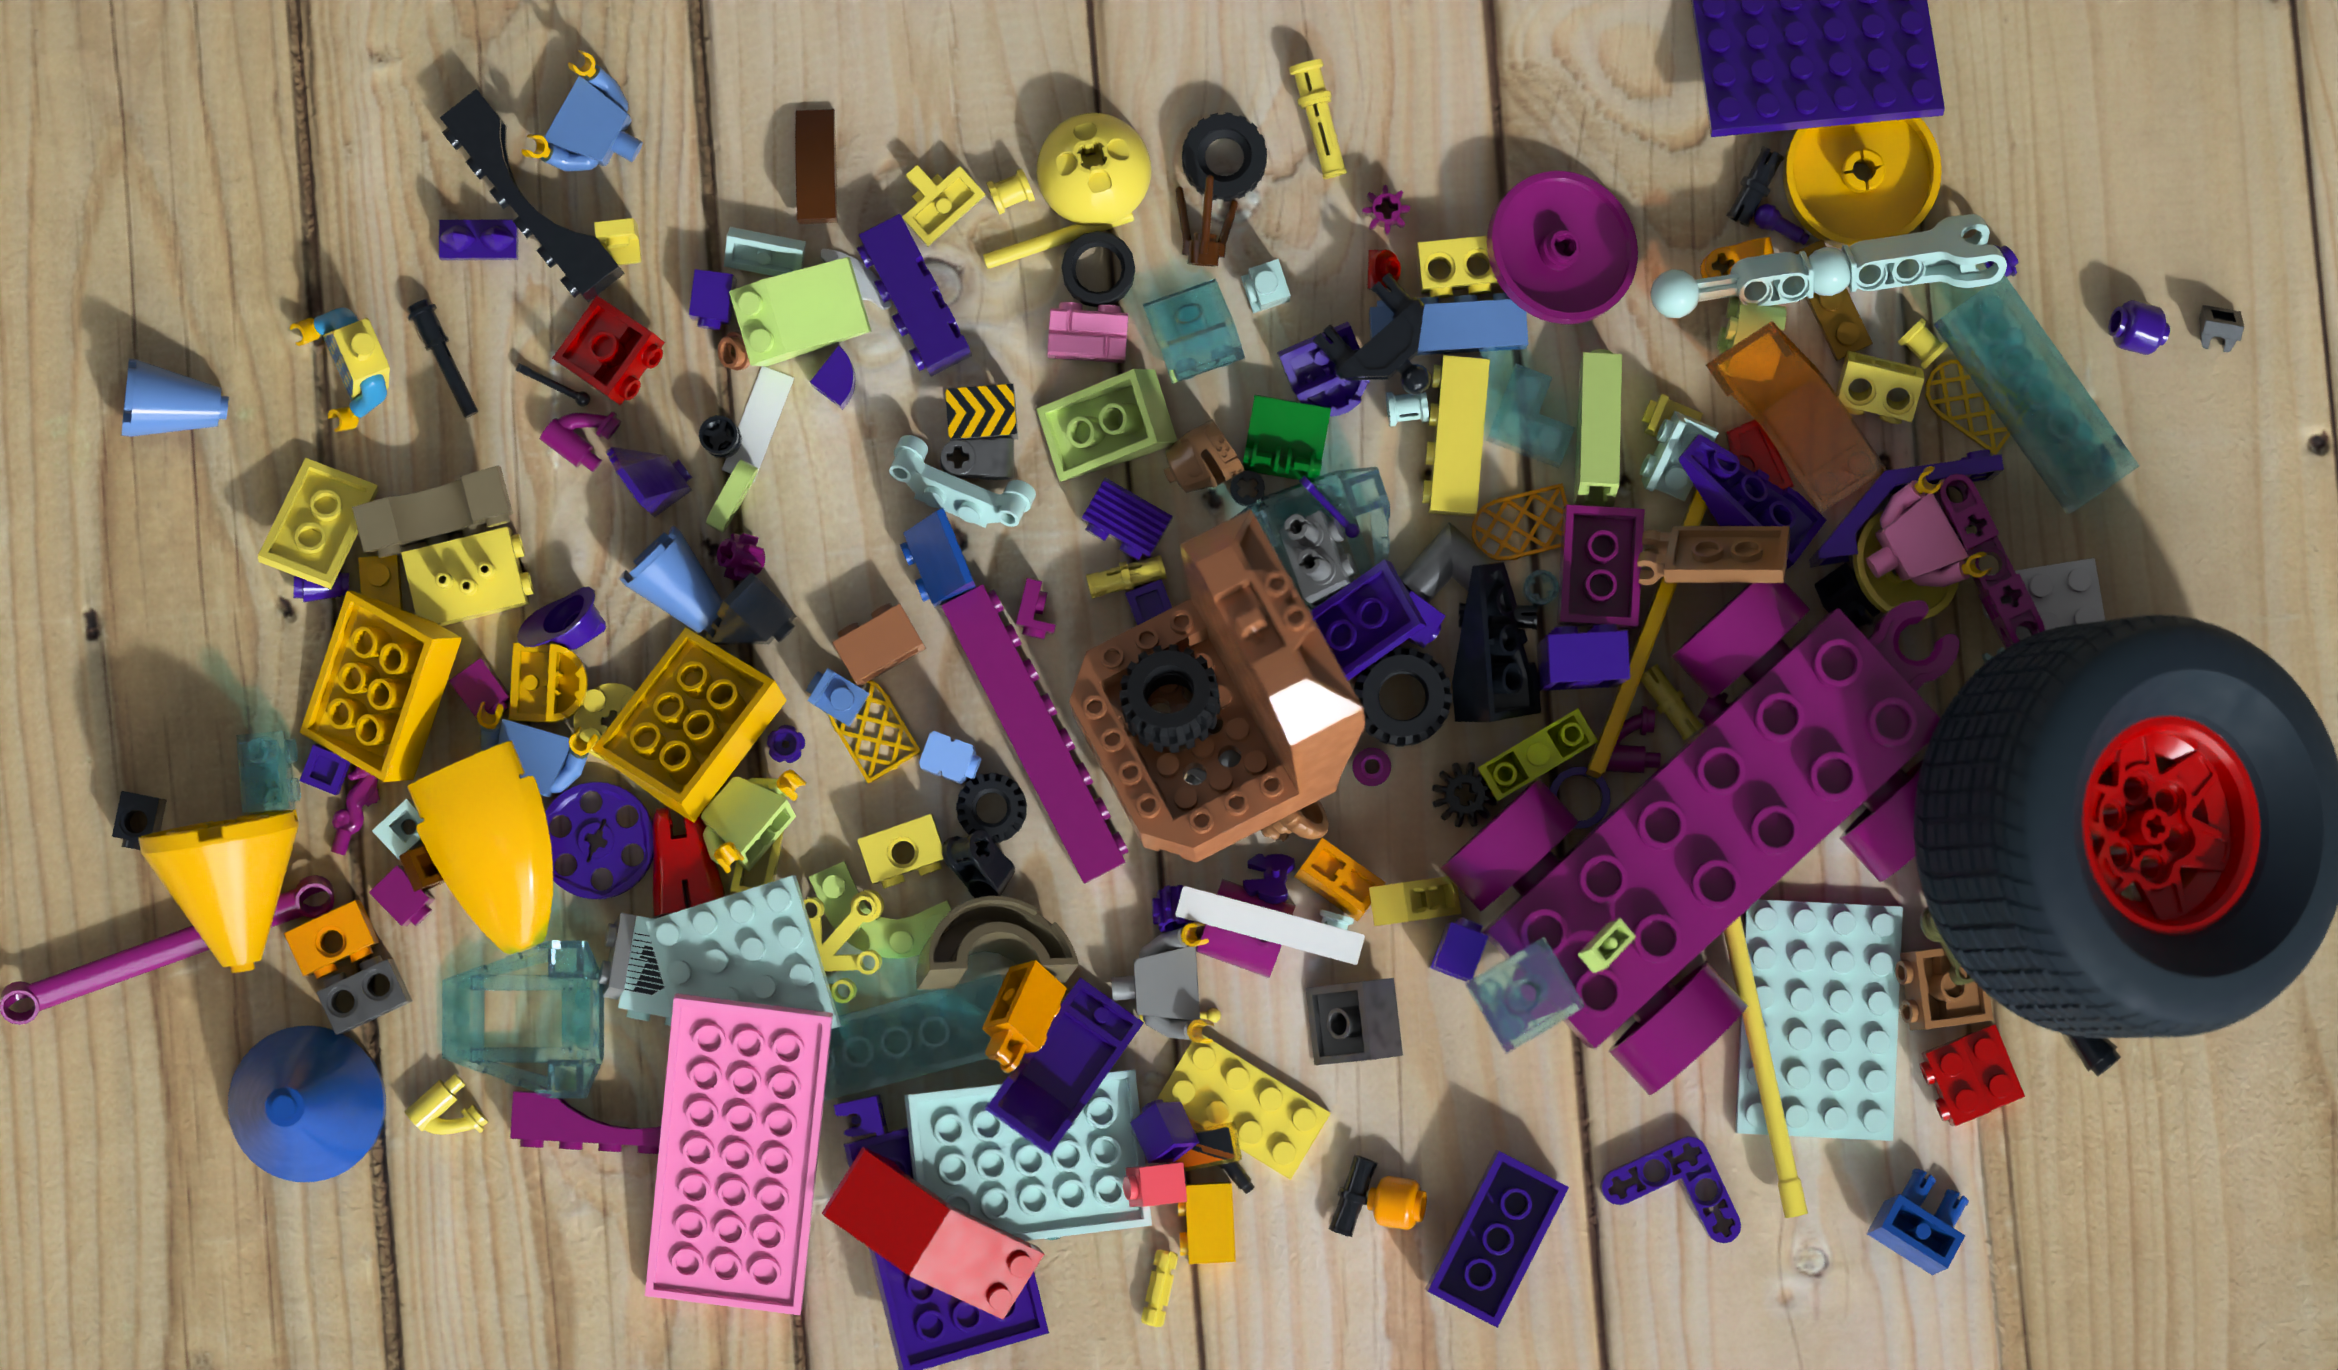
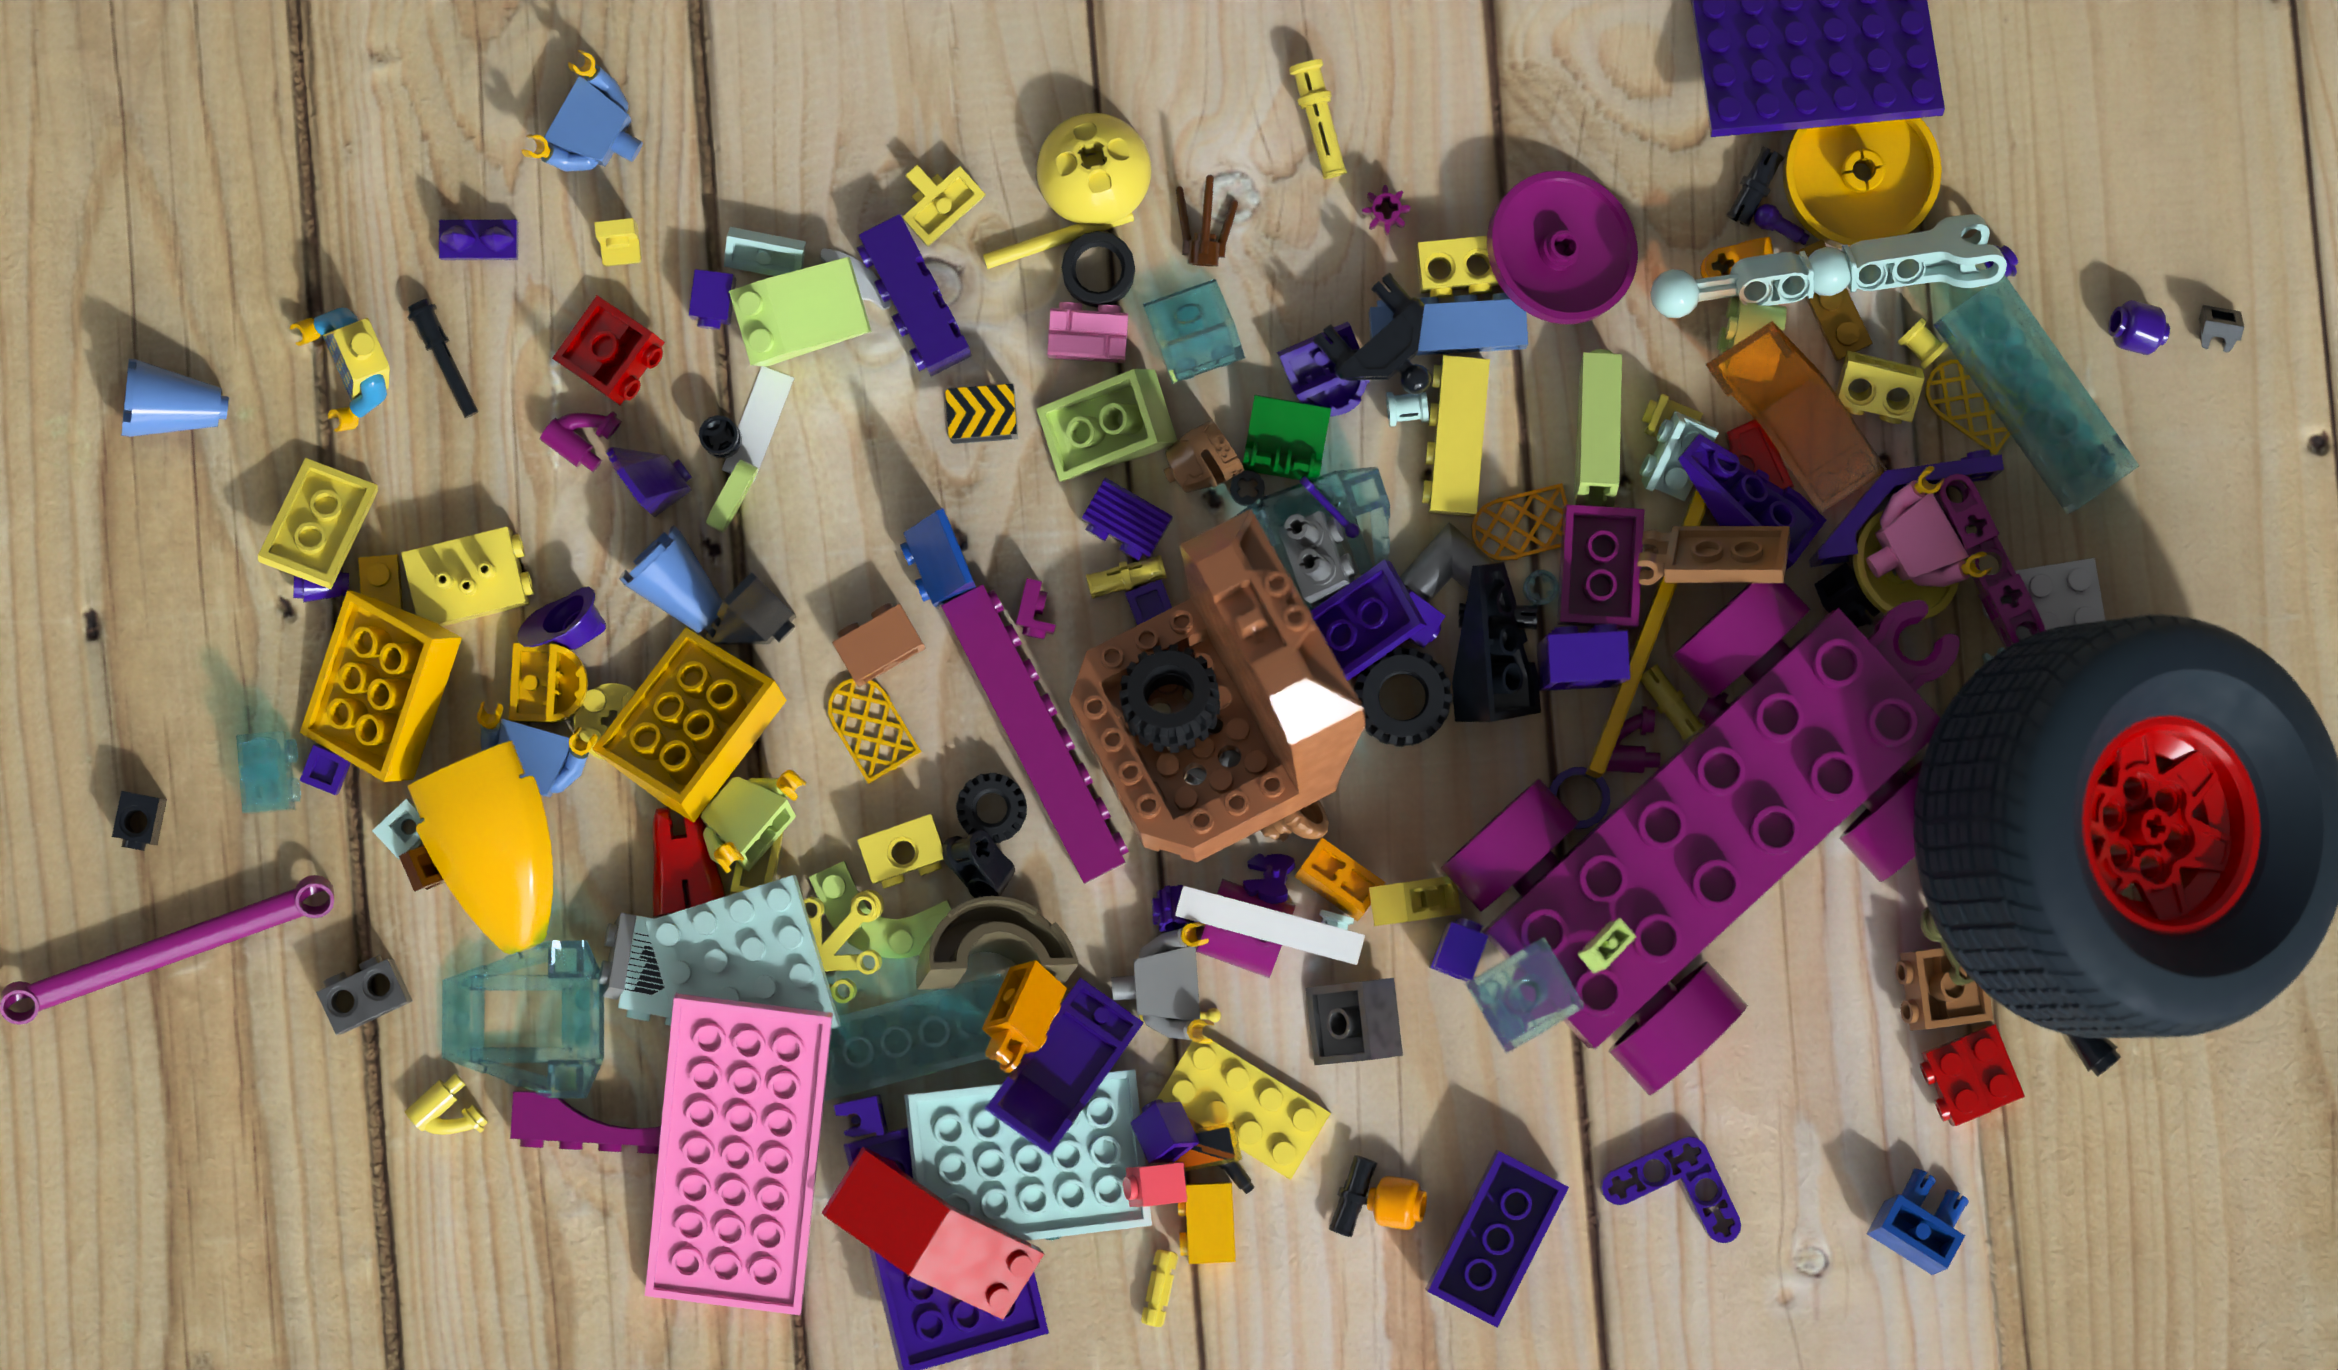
yellow cone [139,809,299,973] -> none
blue cone [228,1026,386,1182] -> none
light orange brick [284,900,380,980] -> none
magenta animal [330,766,380,855] -> none
dark tan brick [352,466,513,558] -> none
magenta brick [369,865,435,926] -> none
black arch [440,89,625,302] -> none
magenta brick [449,658,510,719] -> none
black hinge [515,363,591,407] -> none
dark purple wedge [545,782,654,899] -> none
magenta gear [717,533,766,581] -> none
nougat plate [718,331,750,371] -> none
dark purple plate [767,725,805,763] -> none
reddish brown slope [795,109,838,224] -> none
medium blue bracket [806,668,870,727] -> none
dark purple brick [810,345,856,410] -> none
light aqua plate [889,435,1036,528] -> none
light blue brick [919,731,982,785] -> none
flat silver piece [940,438,1014,480] -> none
light yellow bush [986,168,1035,215] -> none
black tyre [1182,112,1267,202] -> none
light aqua brick [1241,259,1291,314] -> none
magenta plate [1352,747,1391,787] -> none
red plate [1367,249,1401,290] -> none
black gear [1432,762,1497,828] -> none
neon yellow slope [1477,708,1598,801] -> none
clear light blue brick [1486,363,1575,468] -> none
light yellow piece [1724,916,1808,1218] -> none
light aqua plate [1735,899,1903,1141] -> none

